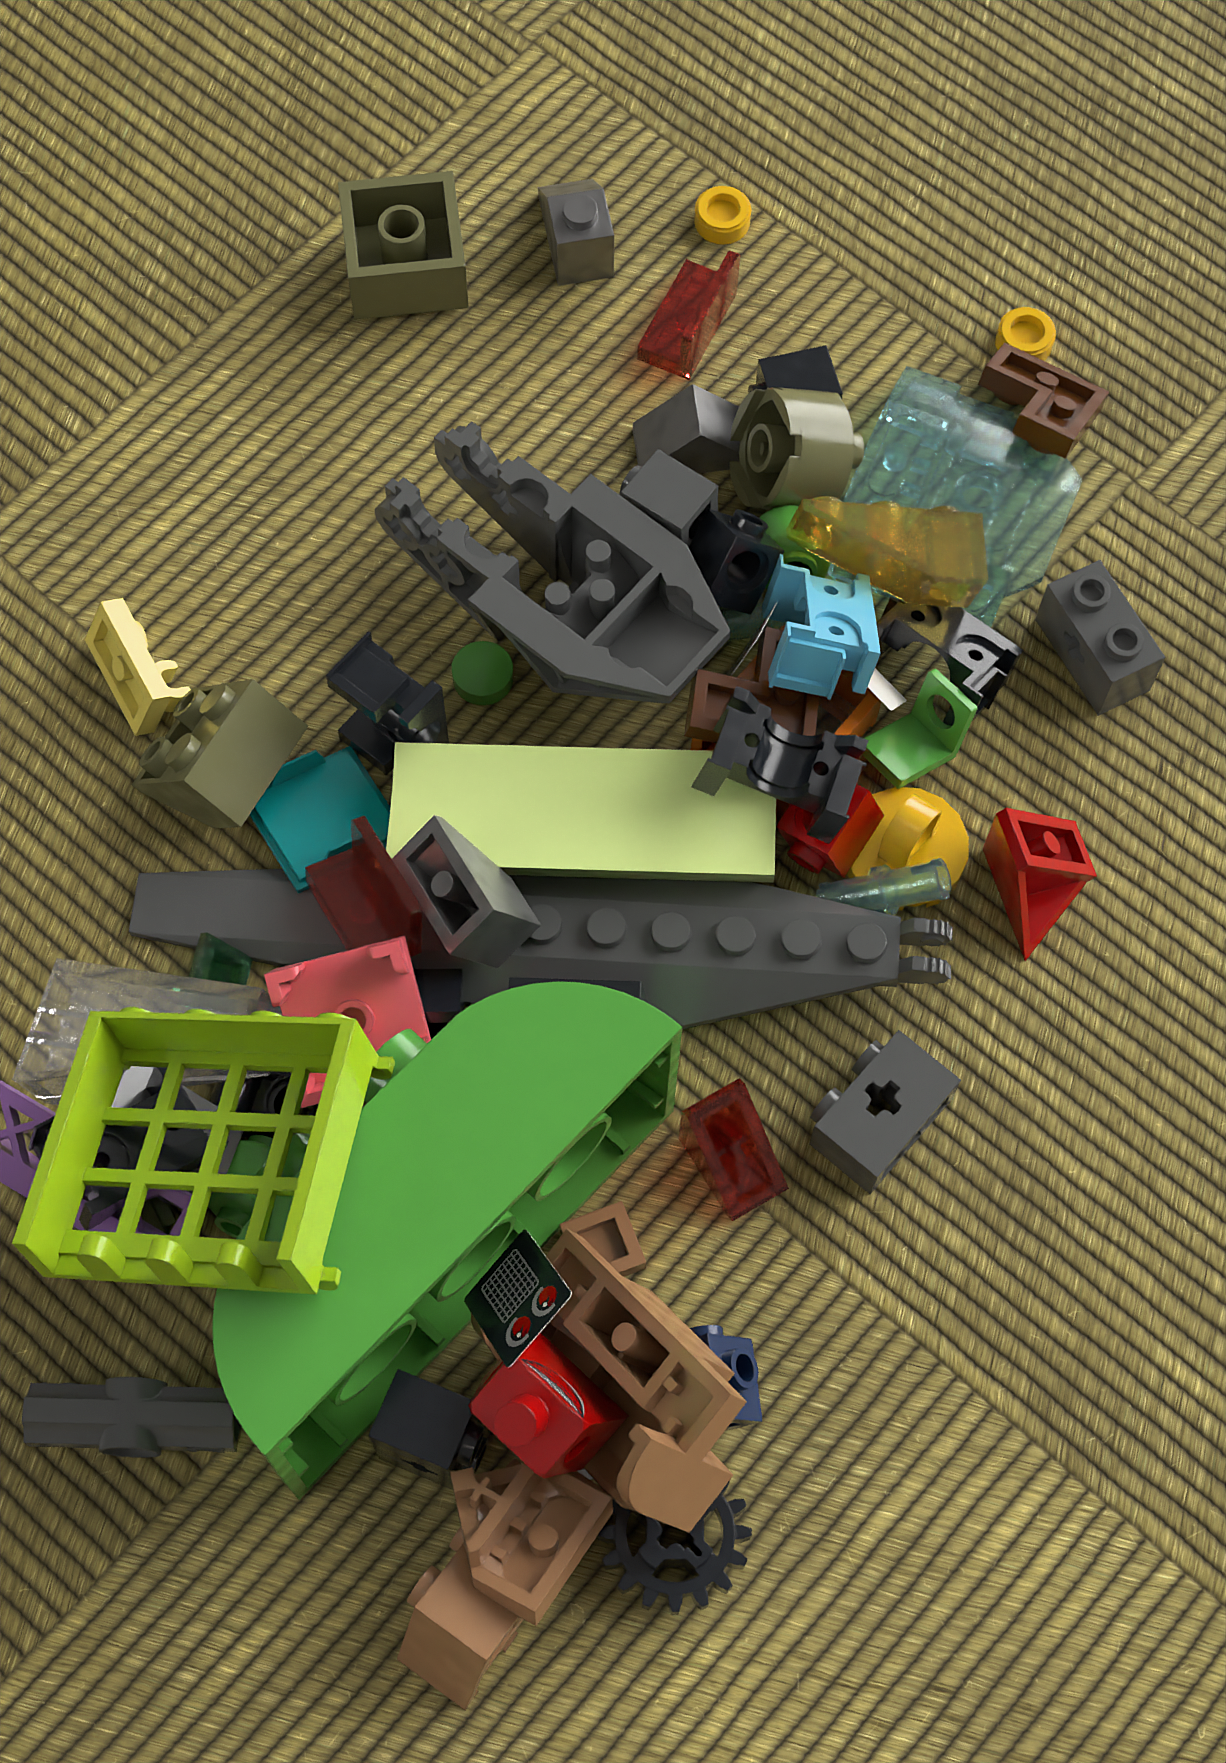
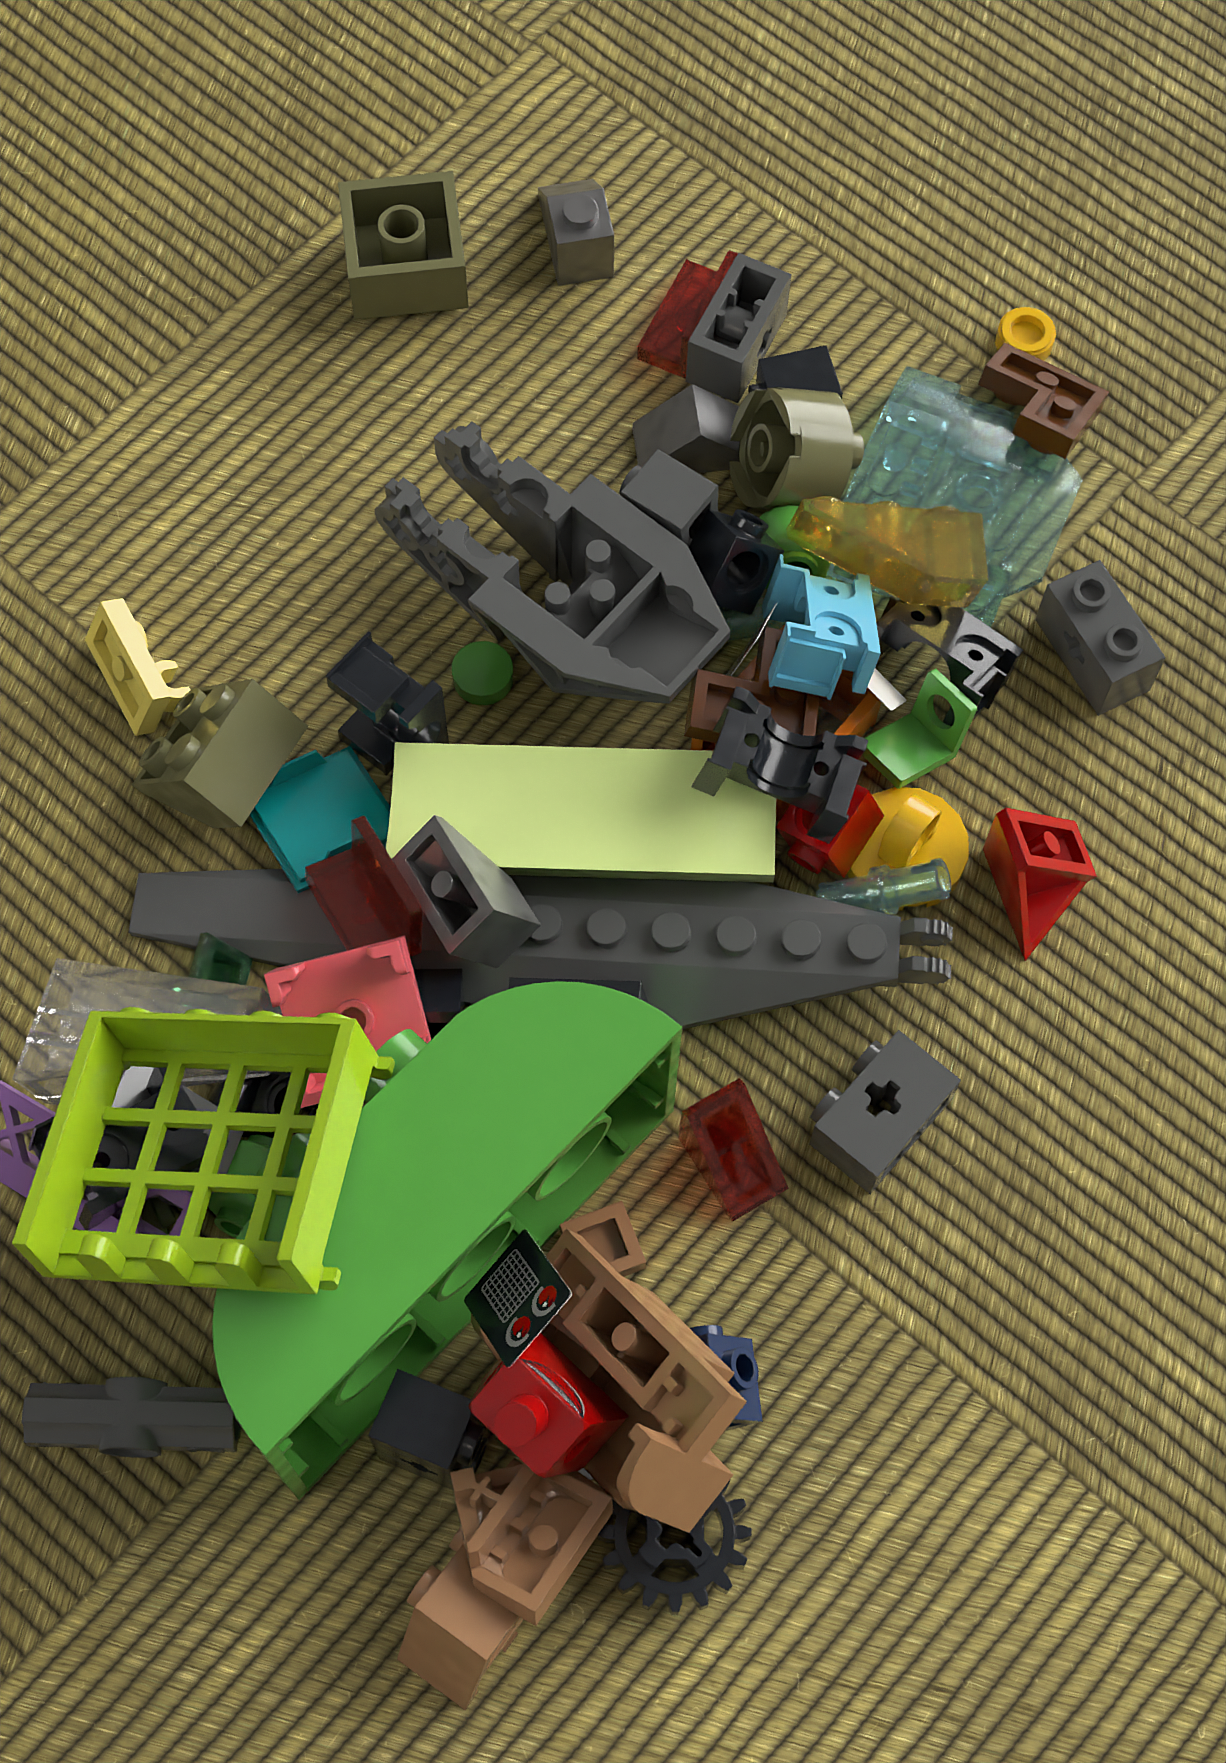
yellow tile [694,186,751,245] -> none
none -> dark grey brick [686,253,792,403]

